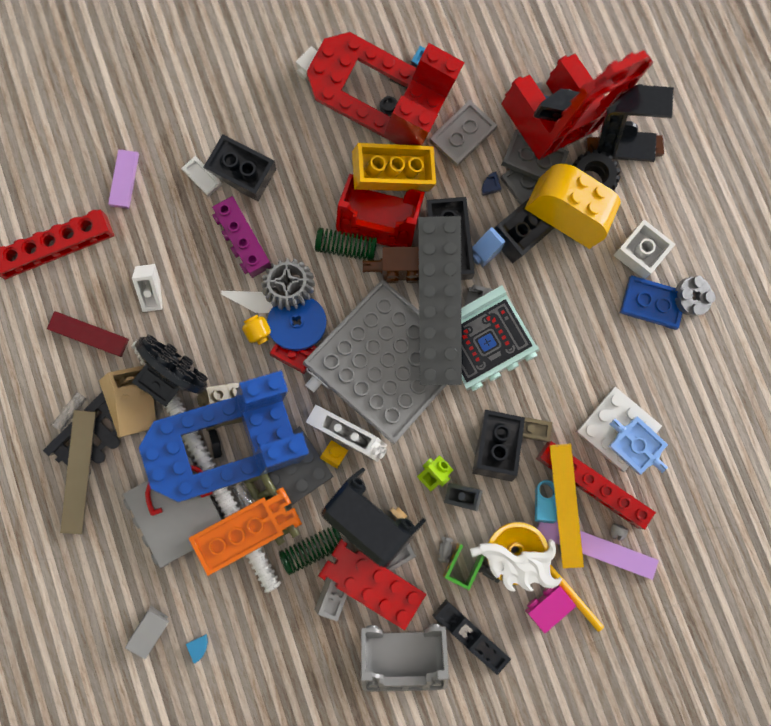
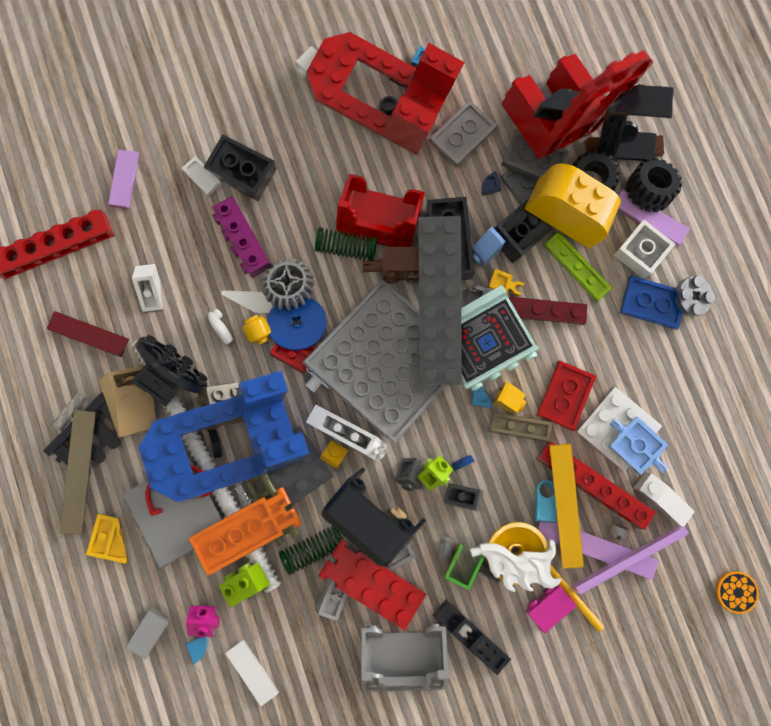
yellow brick [352,143,436,192] -> none
black slope [472,409,525,482] -> none
none -> yellow wing [86,514,128,564]
none -> dark pink brick [186,605,220,638]
none -> white arm [208,309,233,345]
none -> lime brick [218,562,270,608]
none -> white tile [225,639,279,706]
none -> dark grey bracket [395,458,422,491]
none -> blue tile [452,455,475,471]
none -> dark azure tile [471,387,491,409]
none -> yellow plate [487,269,525,296]
none -> yellow slope [493,382,526,414]
none -> dark red plate [508,297,587,325]
none -> red tile [536,360,596,431]
none -> lime tile [543,232,612,302]
none -> lavender tile [572,526,689,594]
none -> lavender tile [618,189,690,246]
none -> black tyre [626,158,683,213]
none -> white slope [632,473,695,526]
none -> tile [715,571,759,614]

